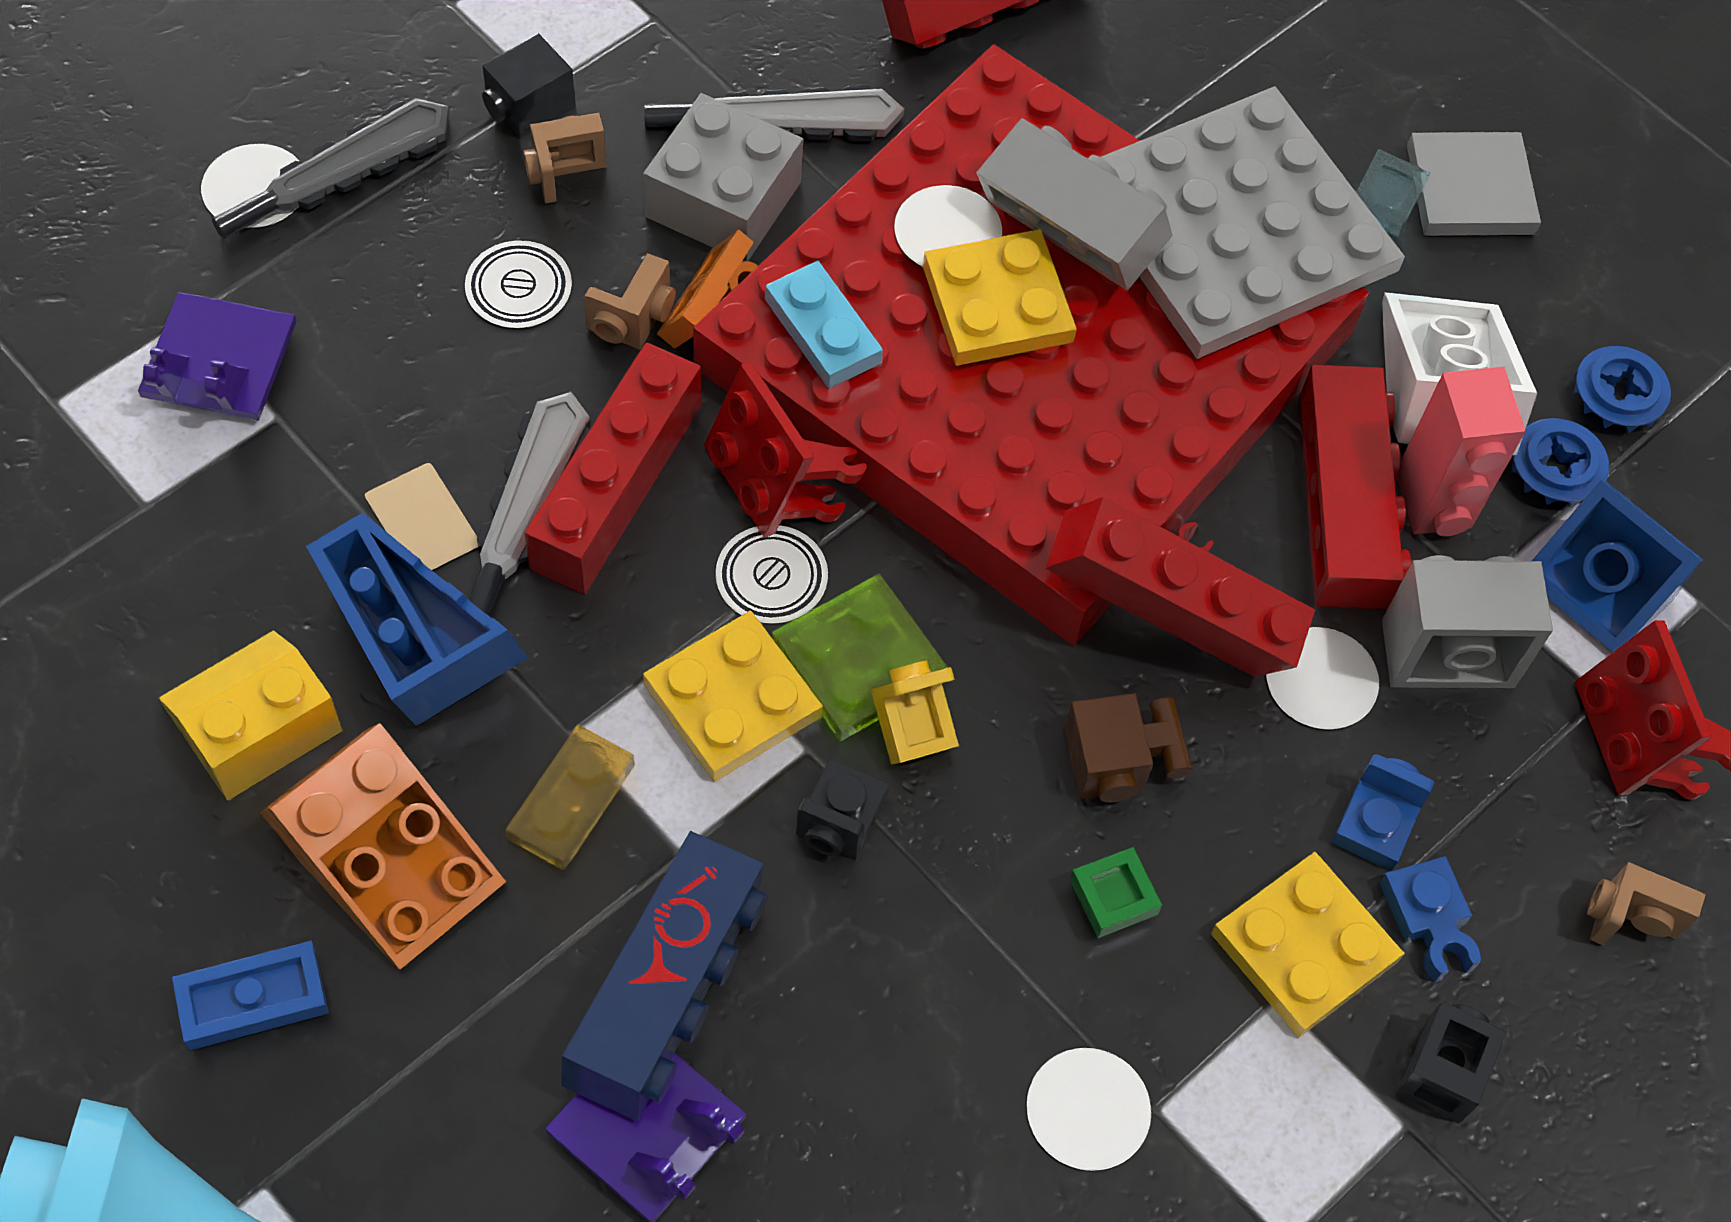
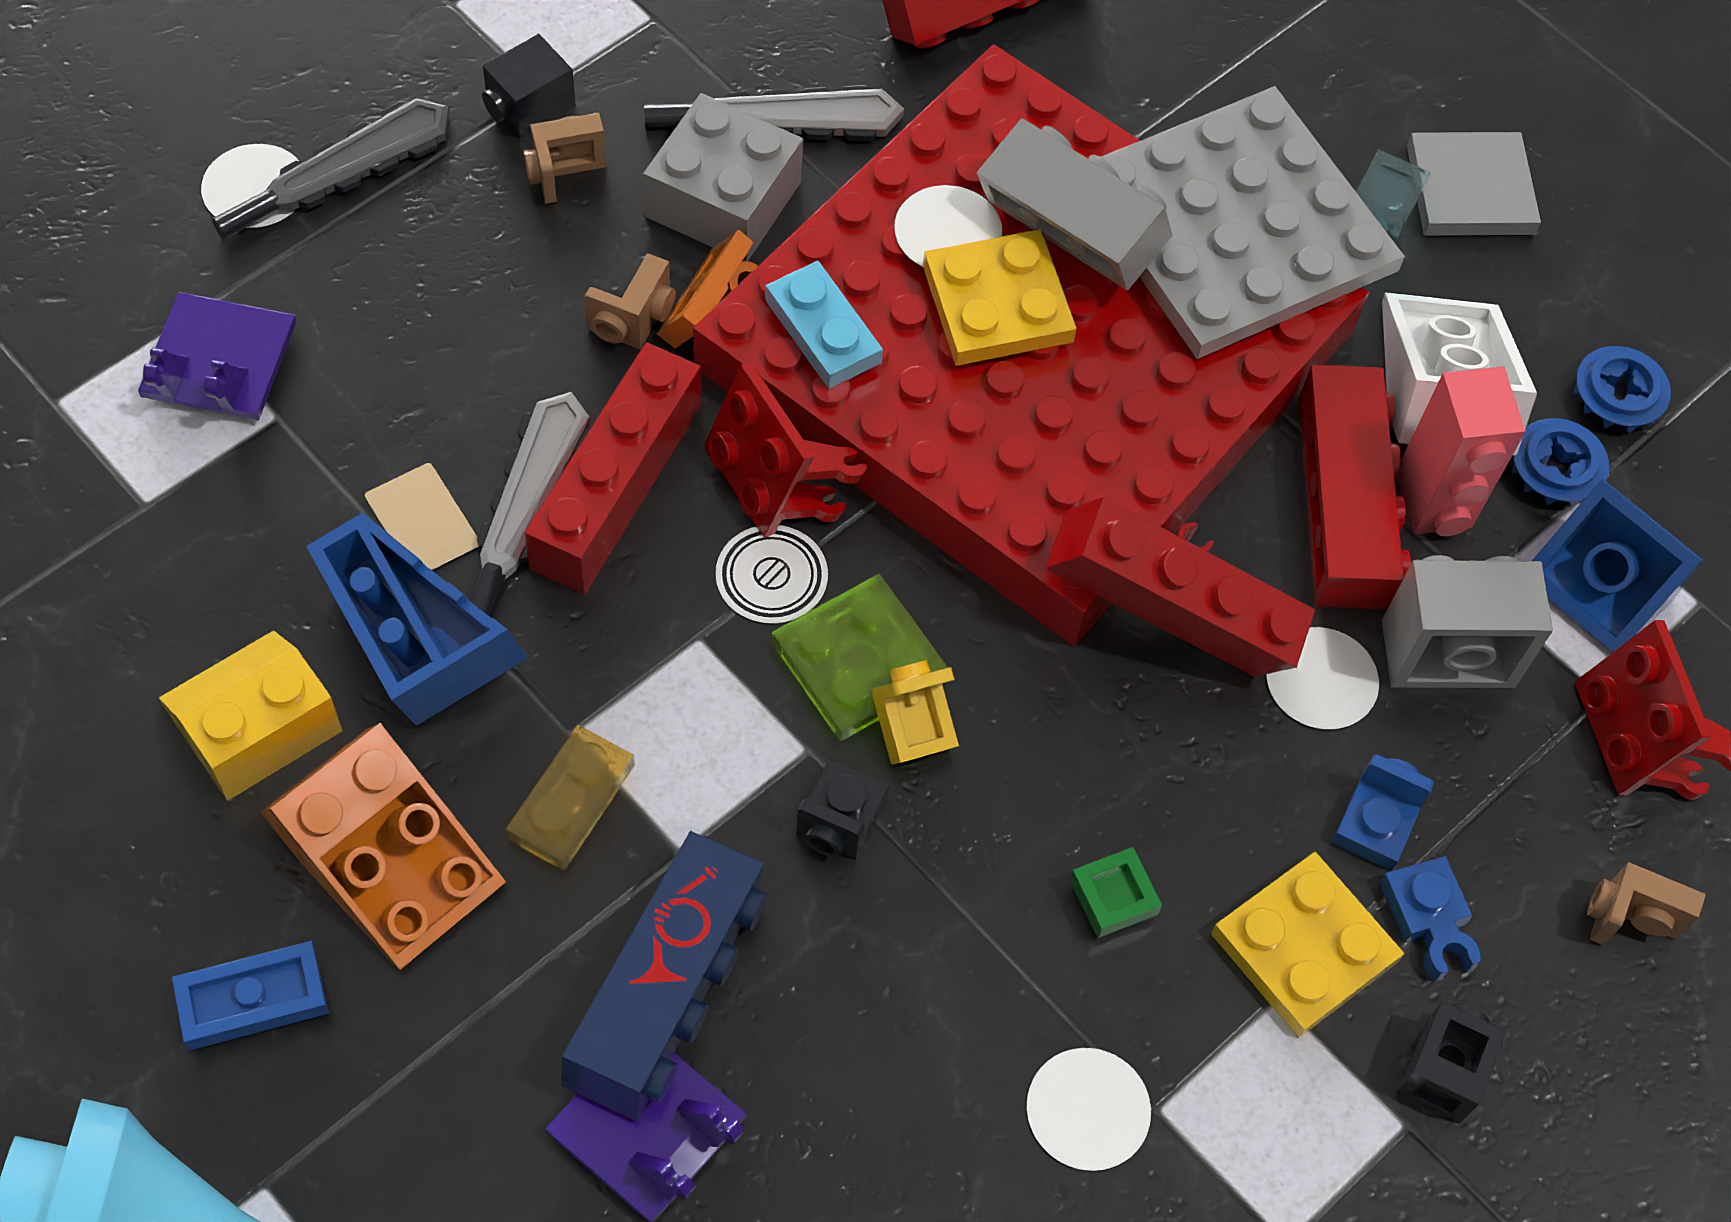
white sticker [465,241,572,328] -> none
yellow plate [643,610,823,783] -> none
reddish brown brick [1064,693,1193,802] -> none

